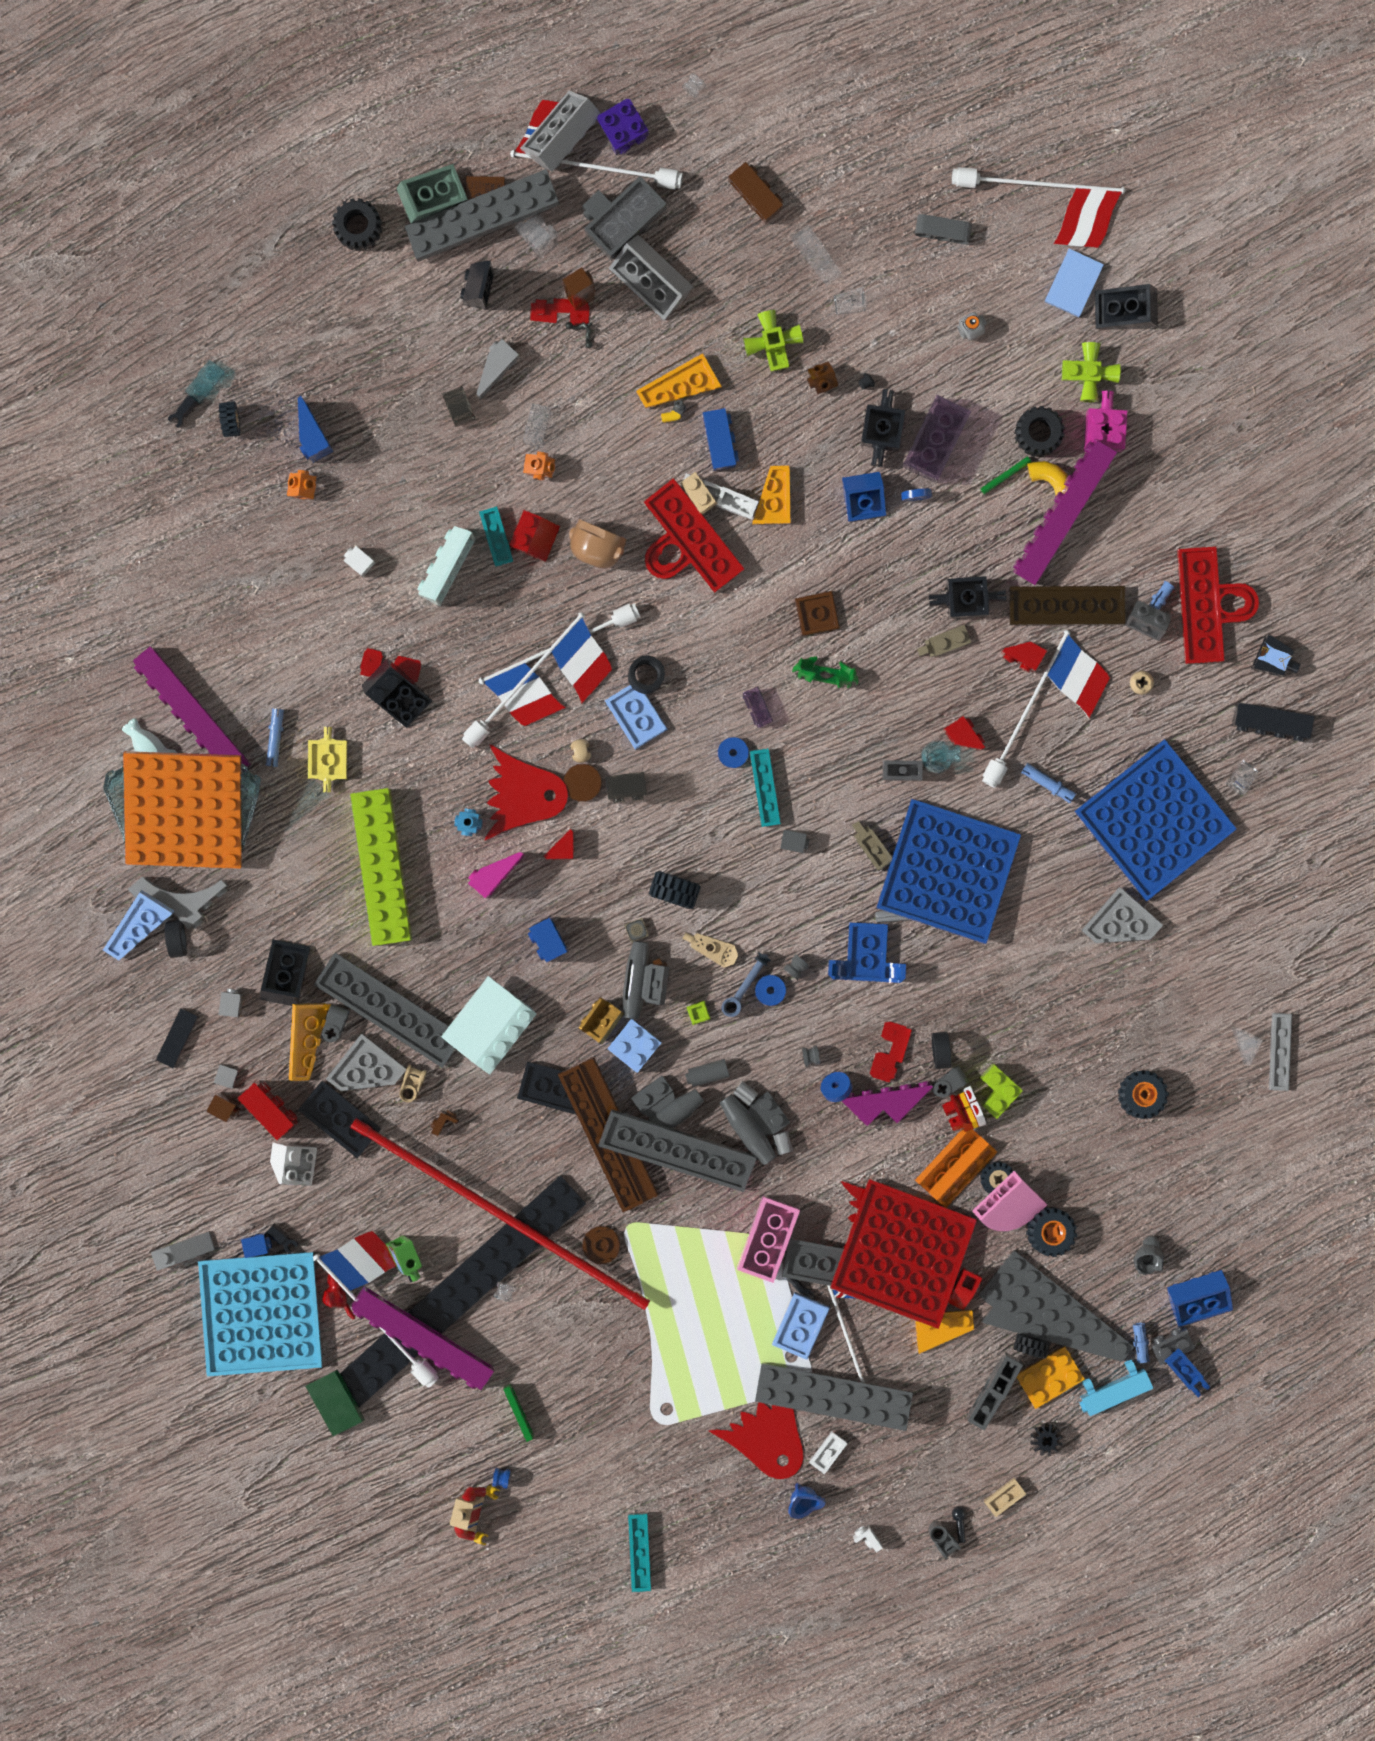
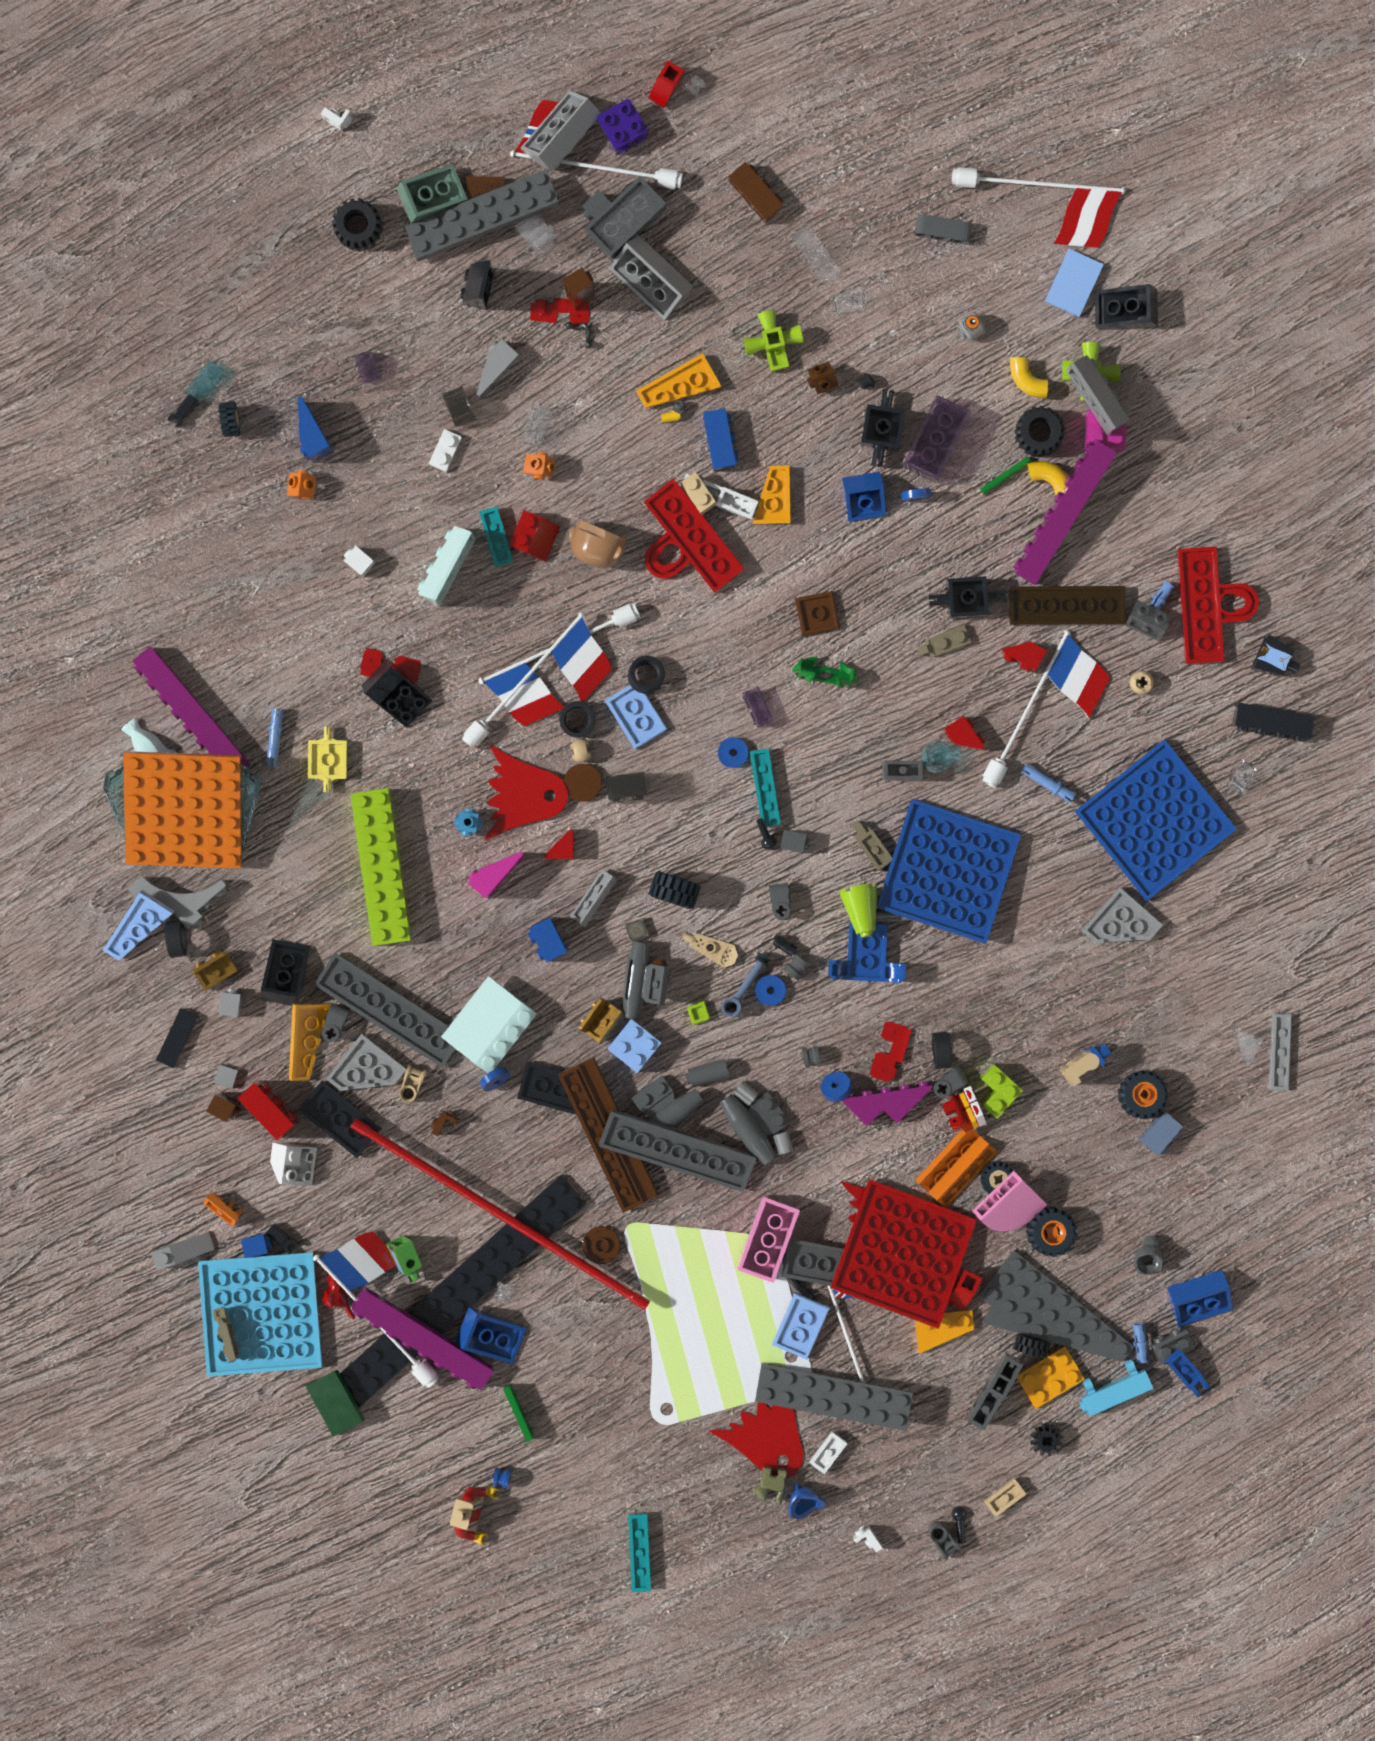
none -> pearl gold bracket [191,950,239,991]
none -> orange plate [203,1192,243,1227]
none -> dark tan hinge [213,1307,241,1362]
none -> white bracket [321,108,352,131]
none -> clear purple bracket [355,351,382,384]
none -> white plate [429,429,462,473]
none -> blue slope [455,1307,527,1364]
none -> blue piece [480,1067,510,1092]
none -> black tyre [559,701,596,738]
none -> light grey plate [570,869,618,927]
none -> red slope [648,60,685,108]
none -> olive animal [753,1465,787,1504]
none -> black bar [756,818,776,850]
none -> dark grey piece [769,883,790,920]
none -> black pin [772,935,798,957]
none -> lime cone [839,884,877,938]
none -> yellow cylinder [1010,357,1048,399]
none -> tan hips [1059,1044,1112,1086]
none -> light grey slope [1066,355,1129,436]
none -> sand blue brick [1138,1111,1183,1156]

